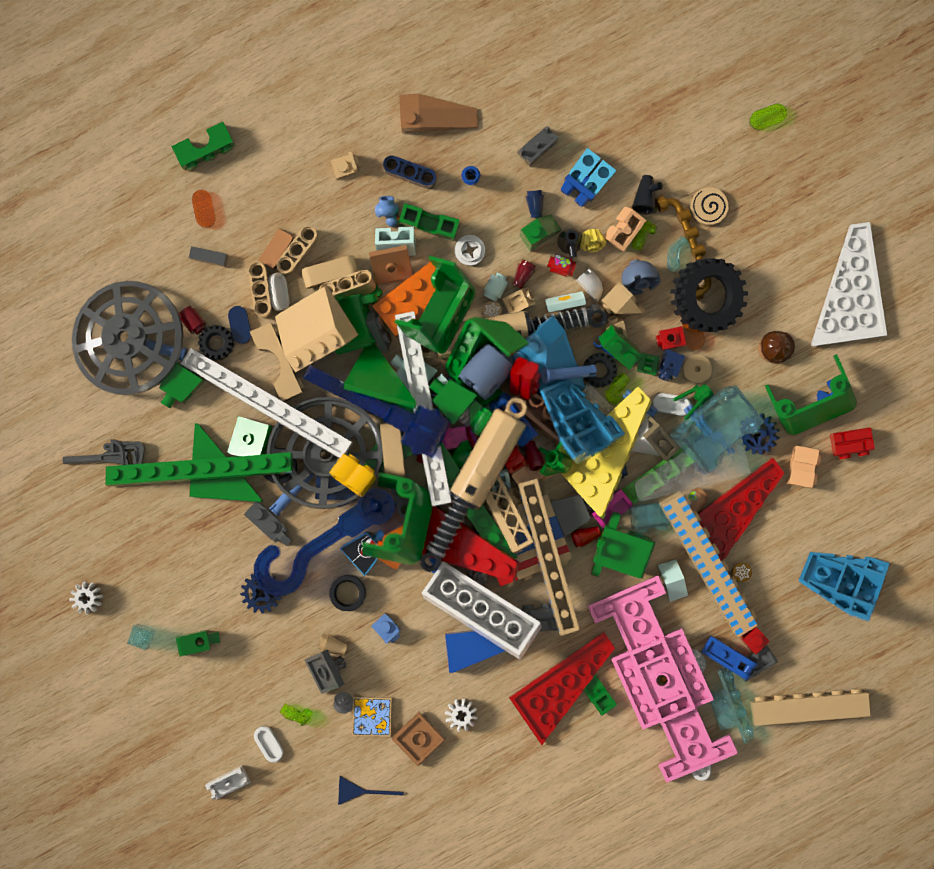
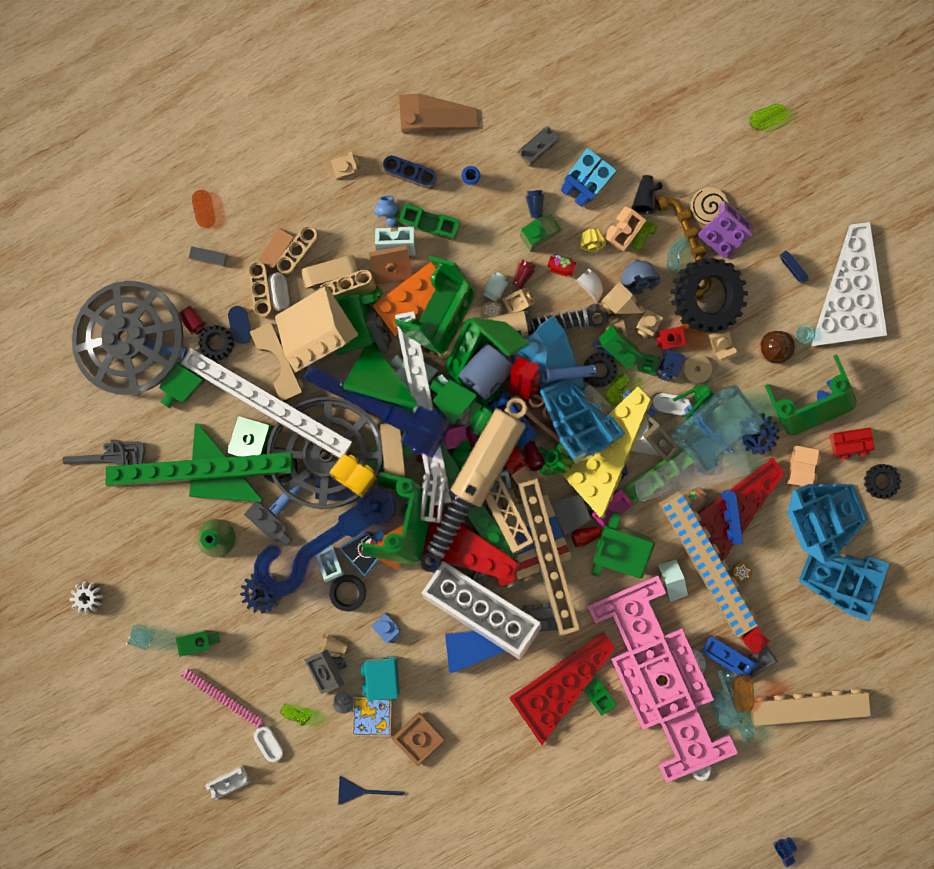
green arch [171,122,235,170] -> none
white gear [445,698,478,732] -> none
white gear [455,235,485,266] -> none
light aqua tile [545,291,586,312] -> none
black piece [557,228,582,258] -> none
clear light blue brick [629,502,671,533] -> none
none -> bright pink piece [180,668,265,729]
none -> green cone [197,519,235,557]
none -> light aqua slope [316,546,345,582]
none -> teal piece [361,656,400,701]
none -> light grey piece [420,466,448,523]
none -> tan bracket [635,308,663,339]
none -> medium lavender bracket [698,200,752,258]
none -> tan bracket [709,329,737,362]
none -> blue plate [721,490,743,545]
none -> clear orange tile [733,674,754,713]
none -> clear blue piece [774,837,797,868]
none -> dark blue tile [779,250,809,284]
none -> dark azure wedge [787,484,868,563]
none -> clear light blue plate [796,325,815,344]
none -> black tyre [864,464,901,499]

